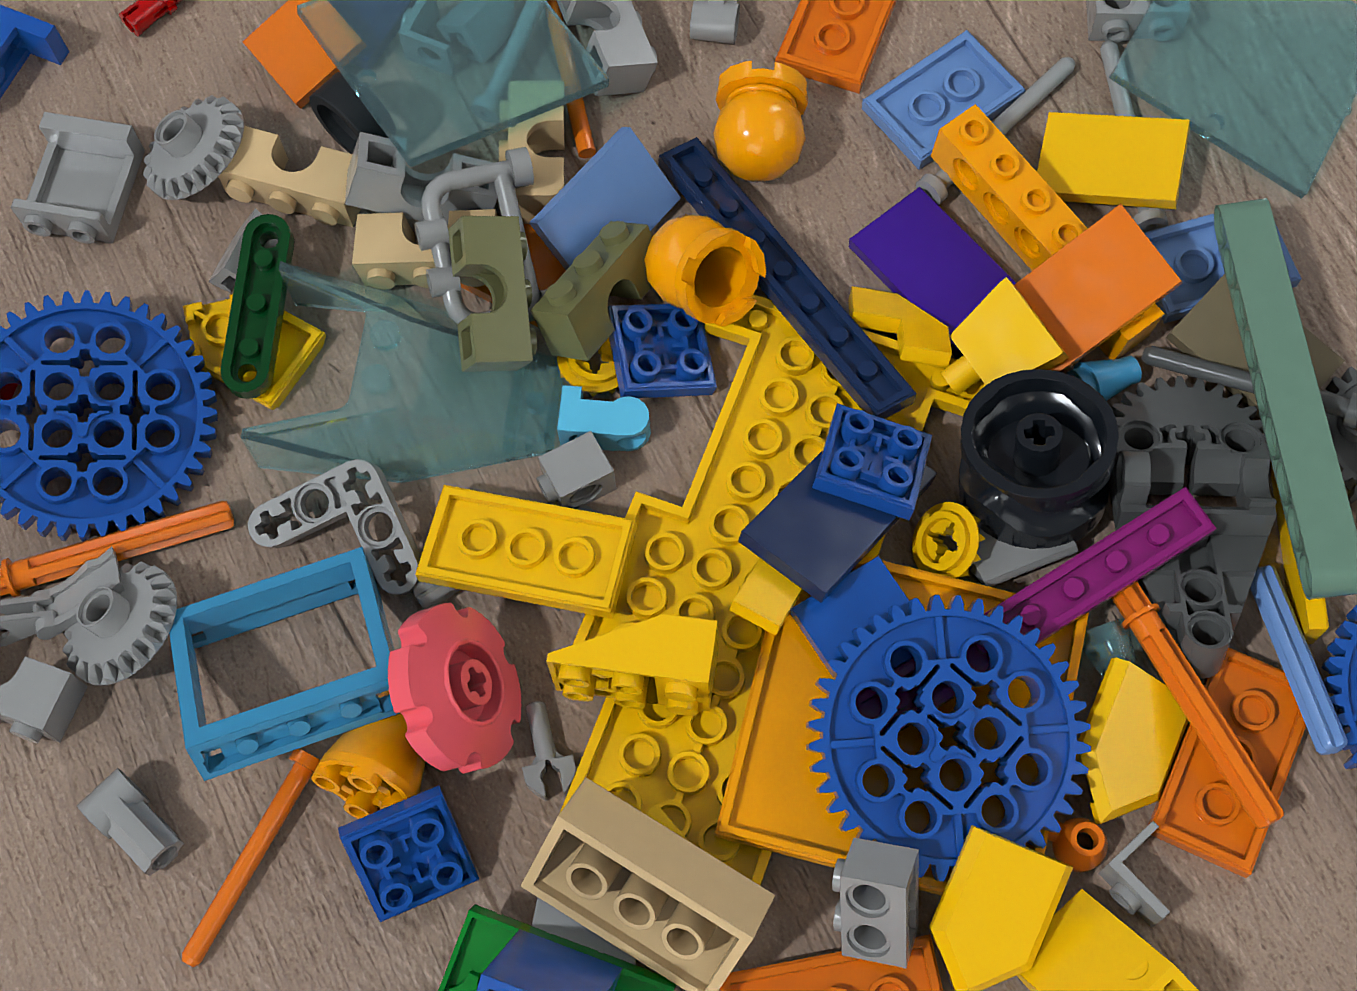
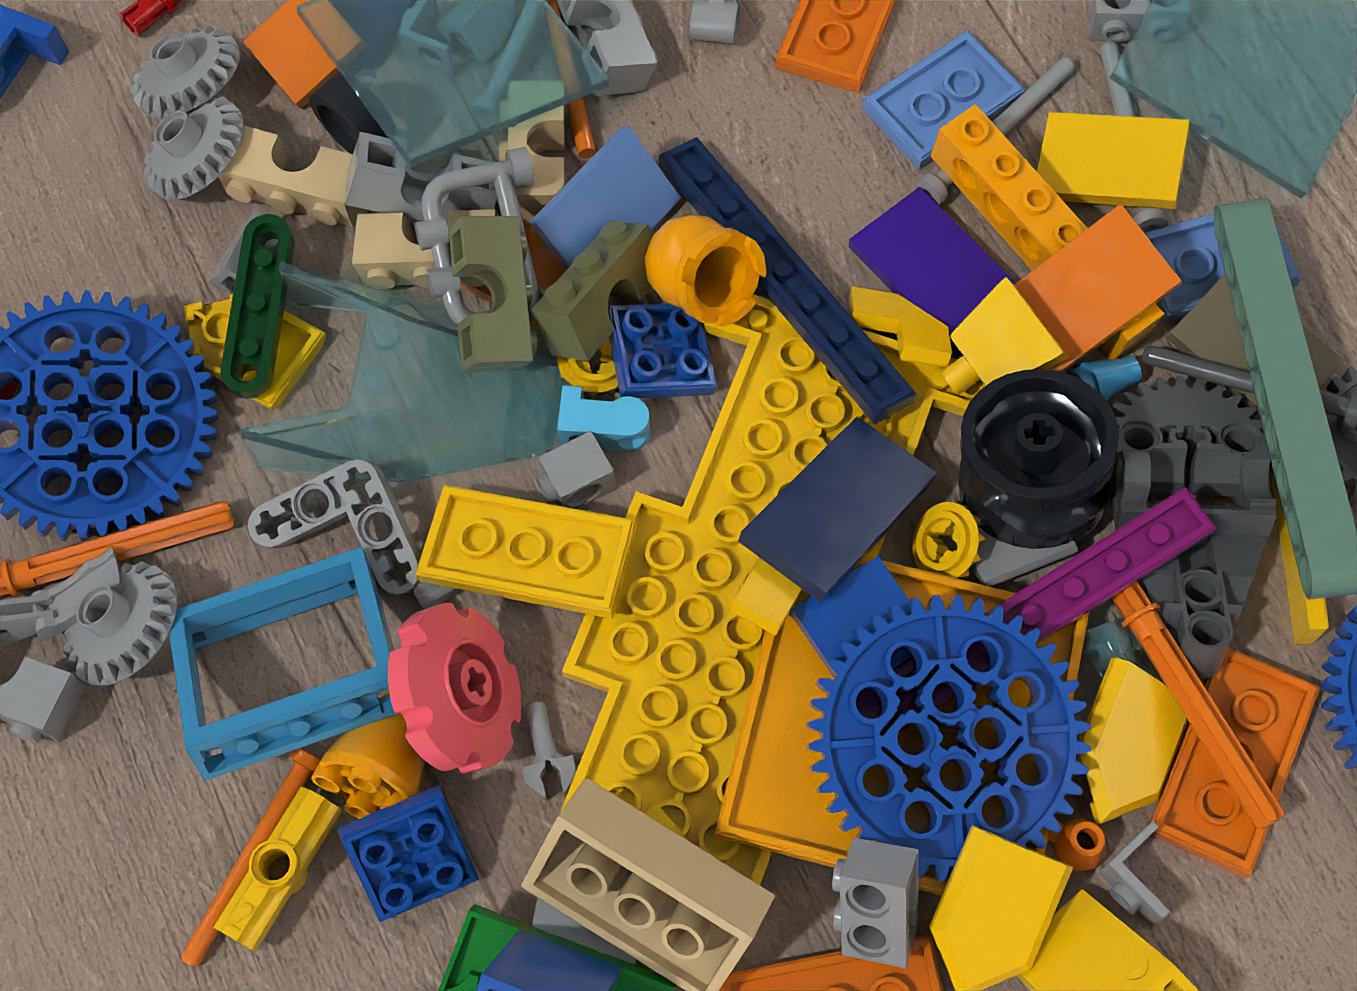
light grey panel [11,112,145,244] -> none
light grey piece [77,768,184,876] -> none
yellow slope [546,614,718,716] -> none
light orange tile [713,61,808,183] -> none
blue tile [812,403,932,520] -> none
medium blue axle [1250,565,1348,755] -> none
none -> light grey gear [130,26,240,118]
none -> yellow piece [213,786,342,952]

